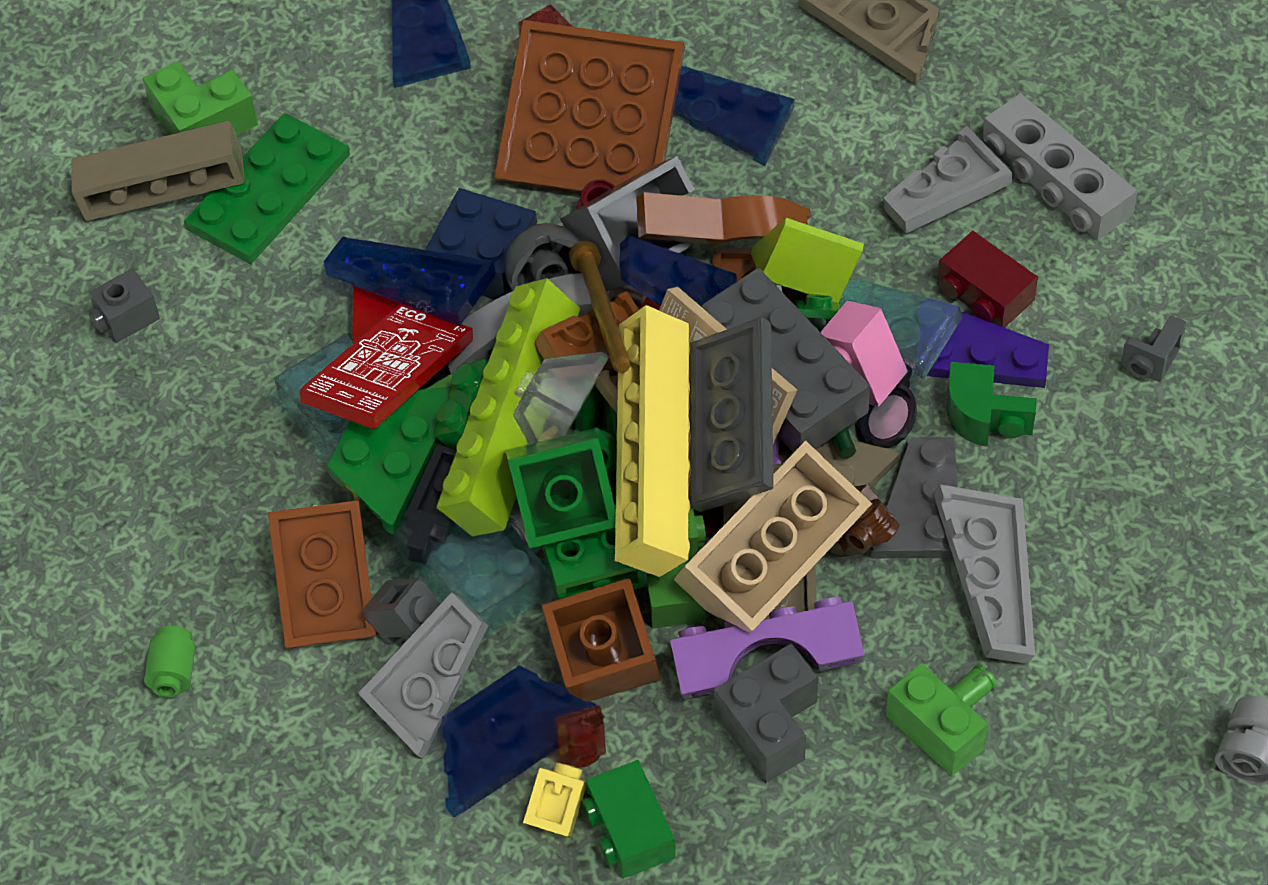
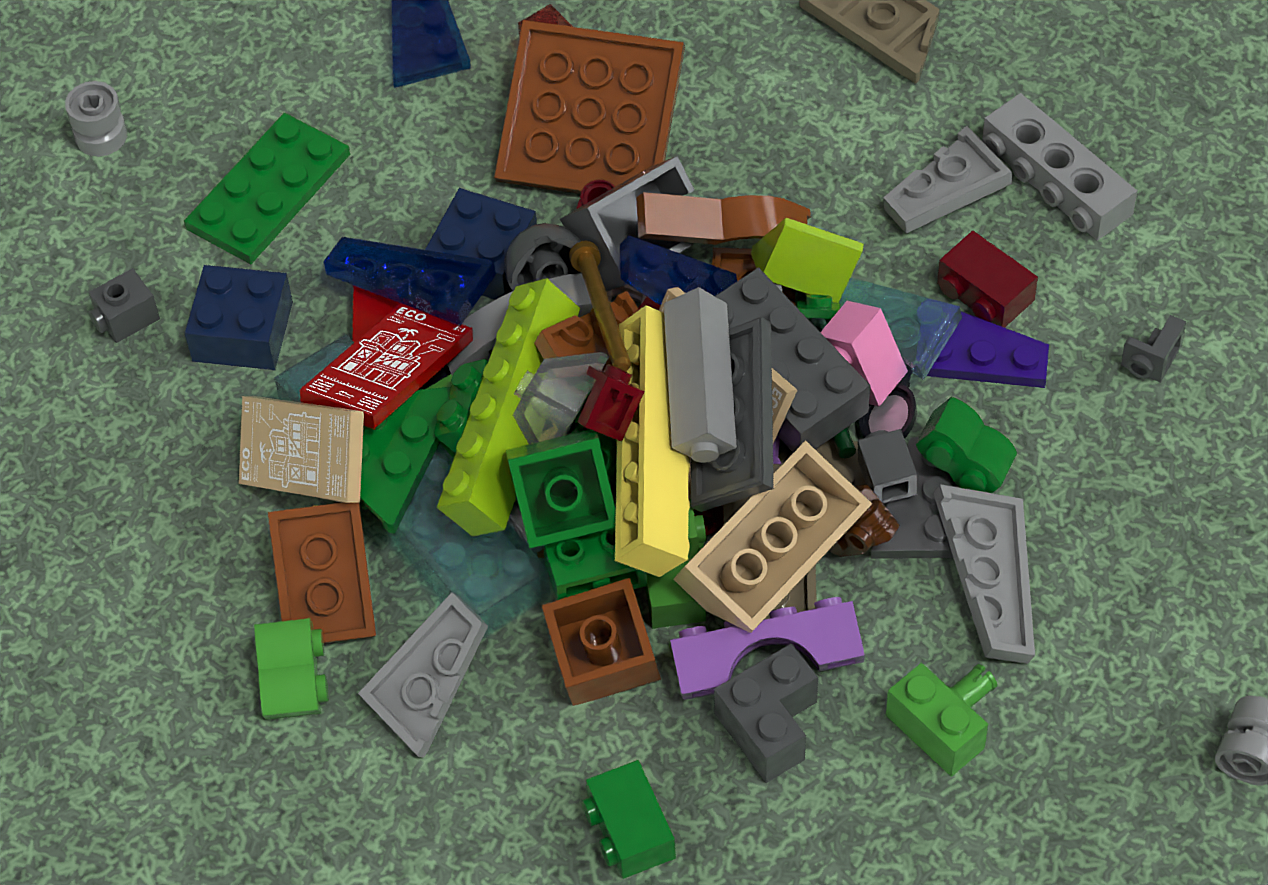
dark tan brick [71,121,245,221] -> none
bright green brick [143,61,258,136] -> none
bright green brick [144,626,196,697] -> none
dark grey brick [361,577,440,644] -> none
black hinge [404,444,457,565] -> none
clear blue wing [442,665,605,817] -> none
light yellow bracket [523,762,587,837] -> none
clear red bracket [544,701,606,768] -> none
clear blue wing [673,66,794,166] -> none
green brick [947,362,1037,446] -> none
none -> light grey wheel [65,81,127,157]
none -> dark blue brick [185,265,293,370]
none -> tan tile [239,396,364,503]
none -> bright green brick [254,618,329,720]
none -> dark red bracket [577,364,645,442]
none -> light grey brick [664,287,737,462]
none -> dark grey brick [858,429,917,504]
none -> green brick [916,397,1017,493]

